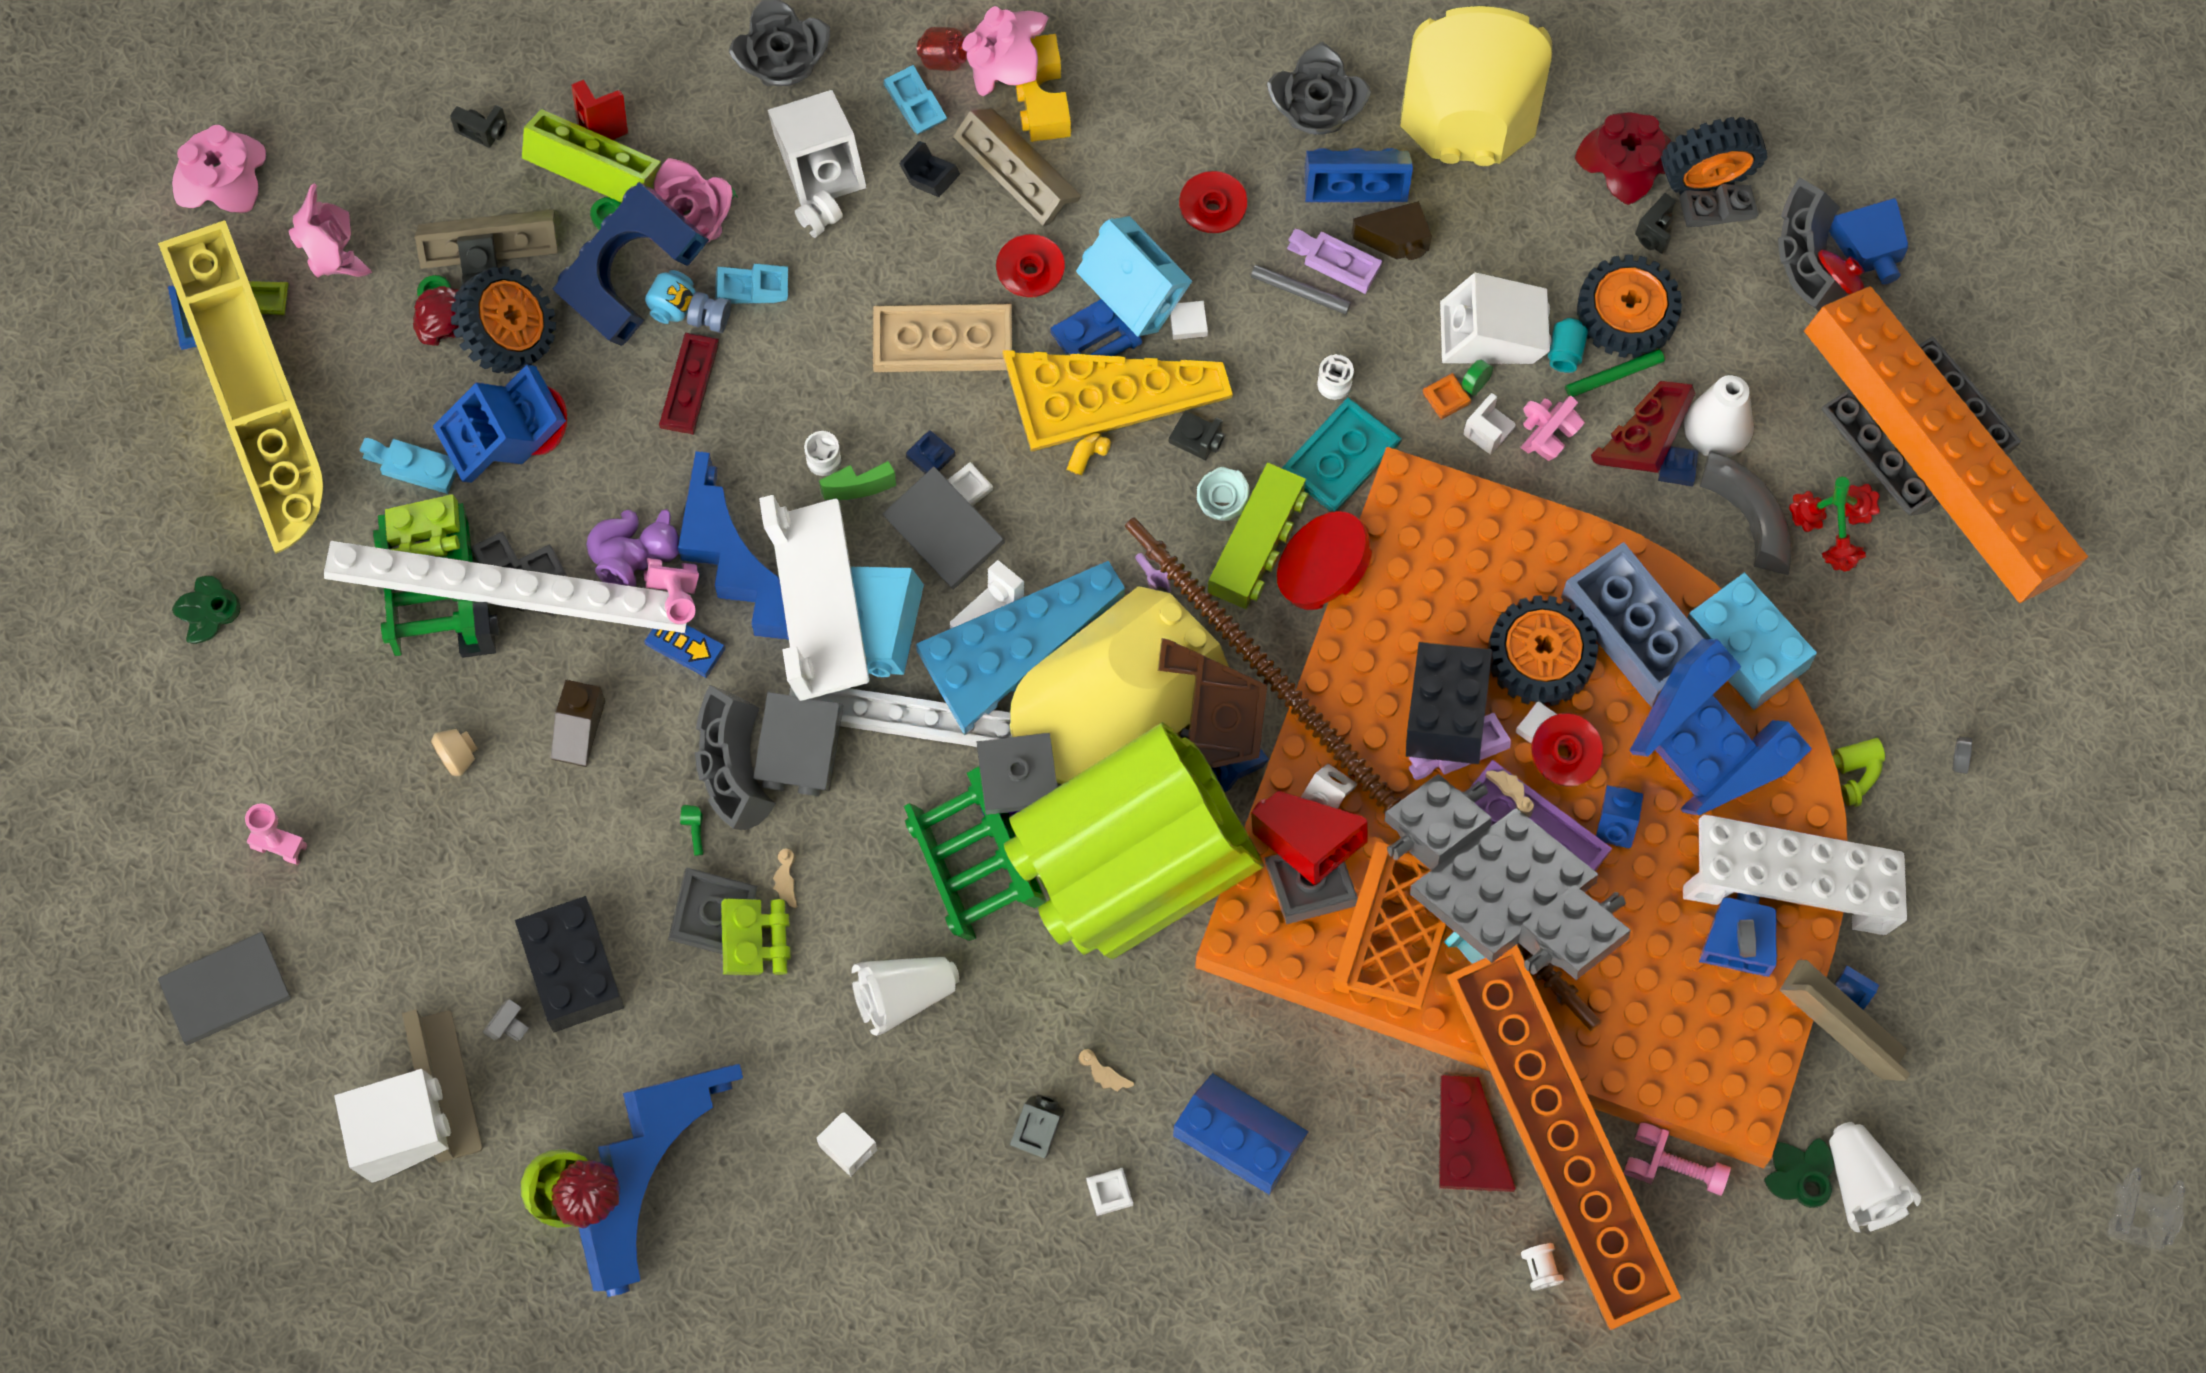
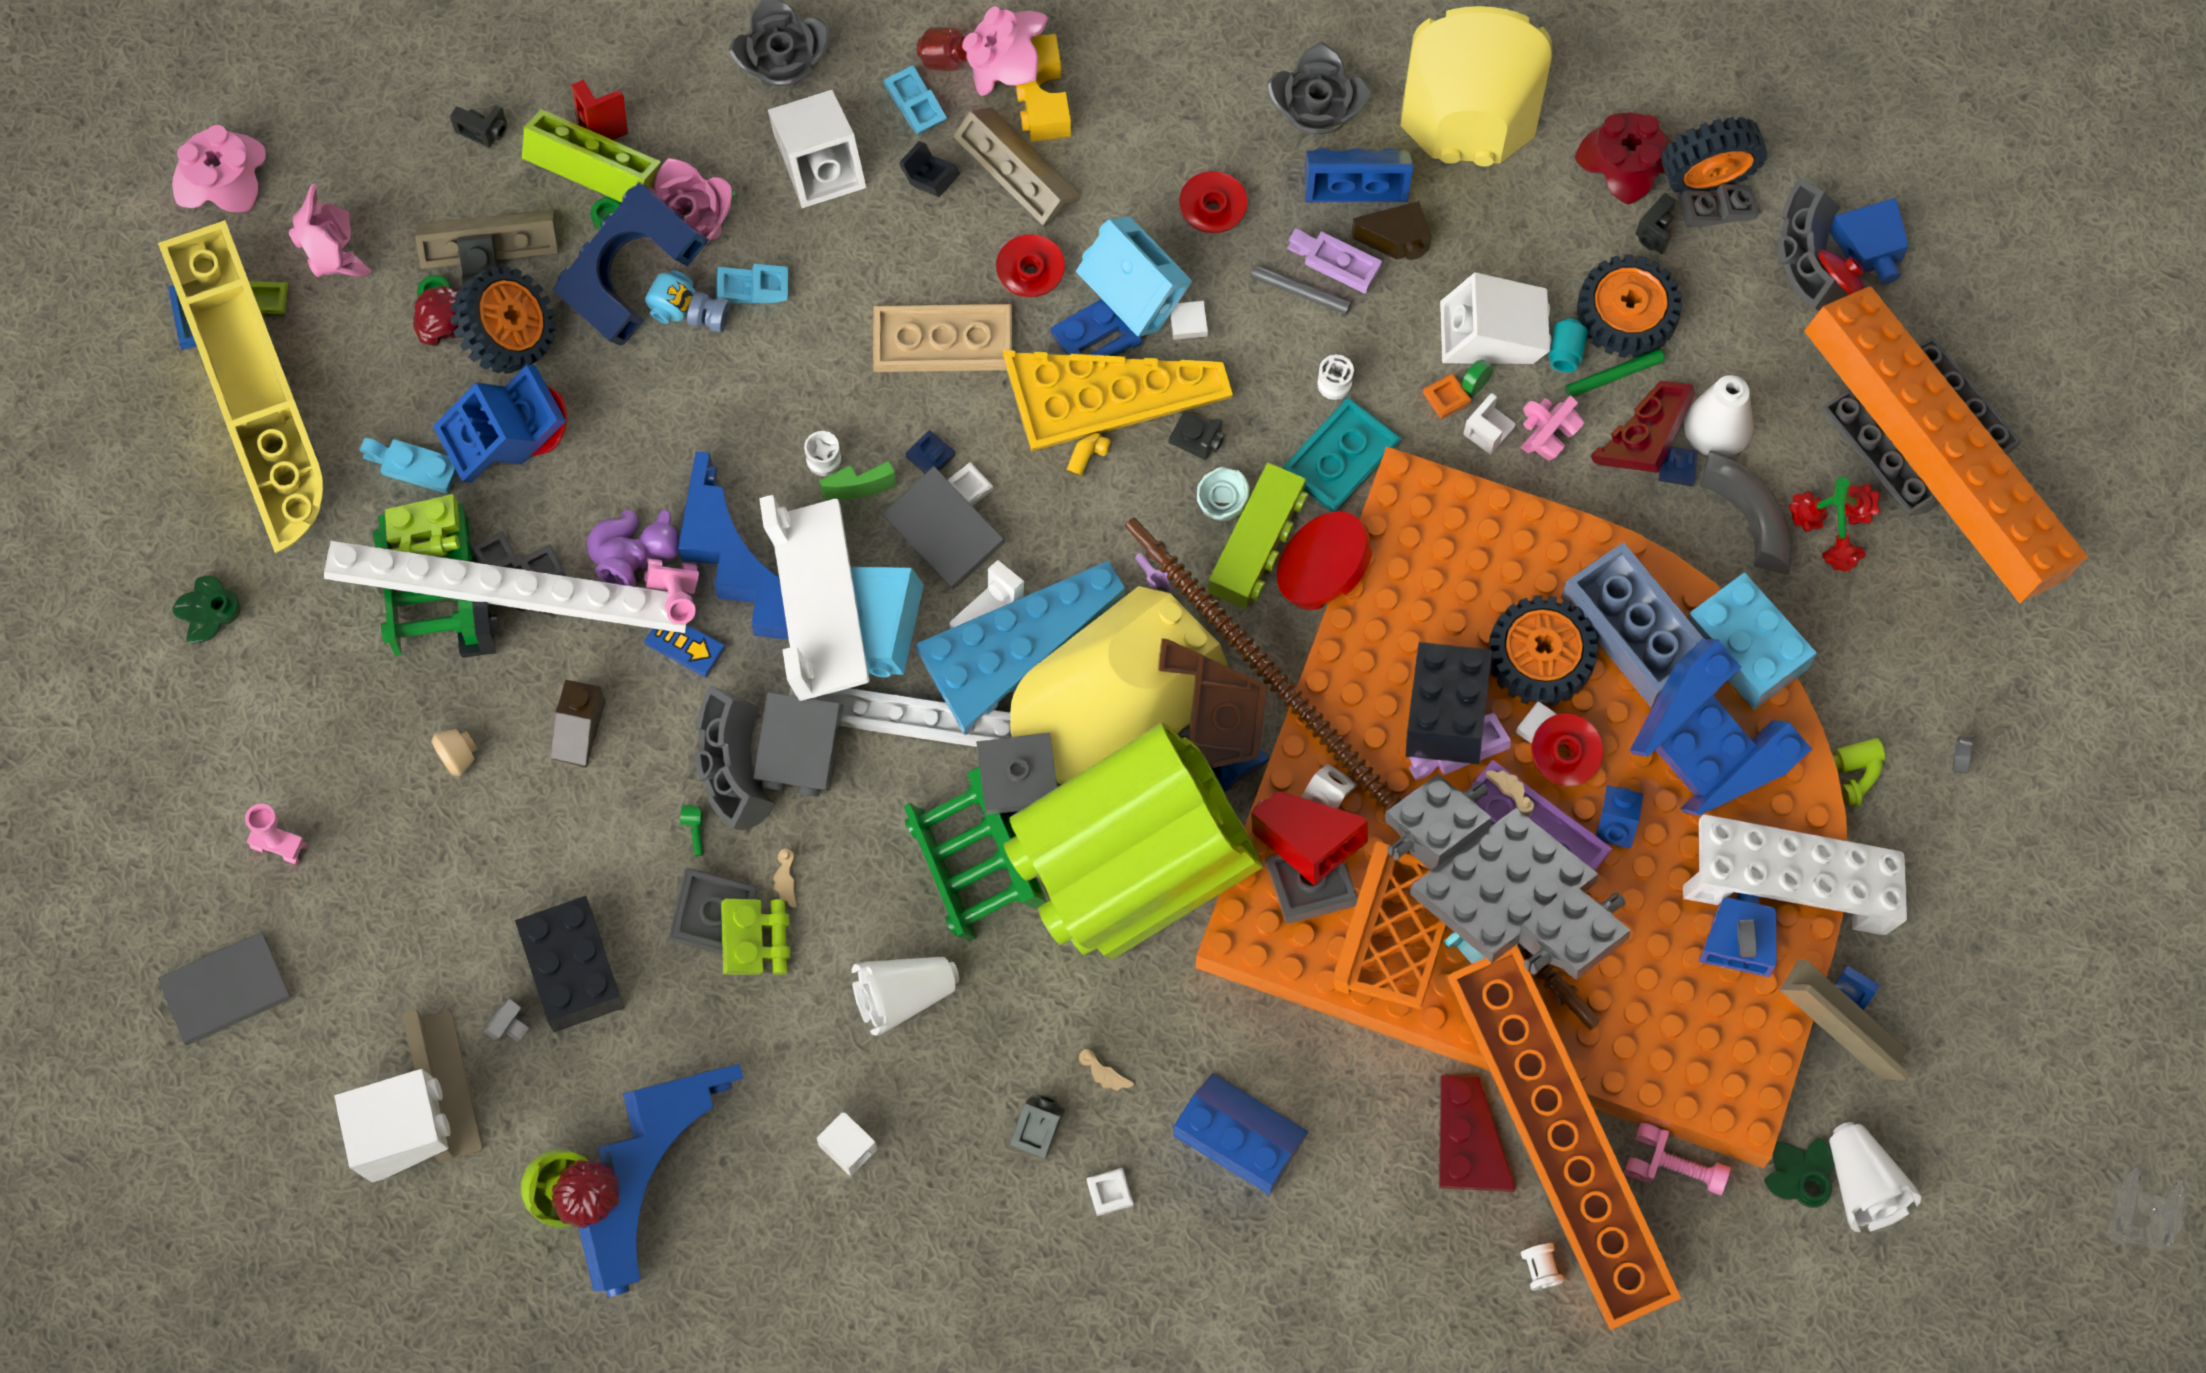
dark red tile [659,332,719,435] -> none
white wheel [795,190,843,238] -> none

